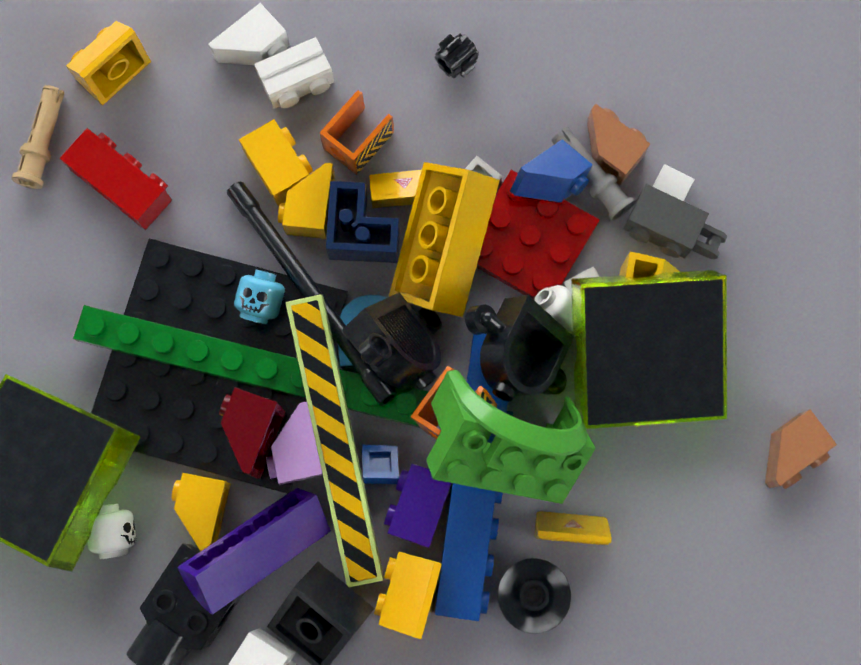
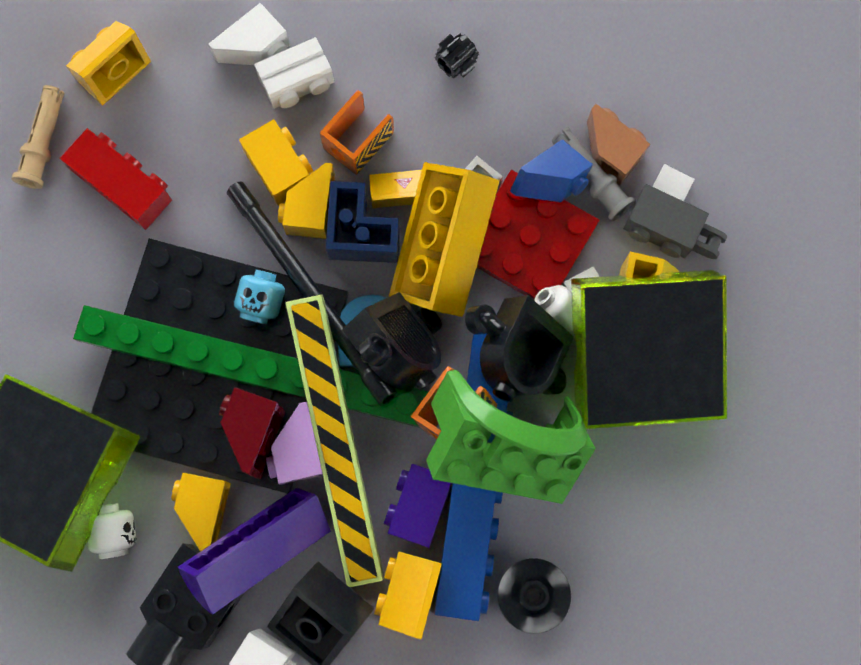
blue plate [361,445,399,484] -> none
yellow slope [534,511,612,545] -> none
nougat slope [765,409,837,489] -> none

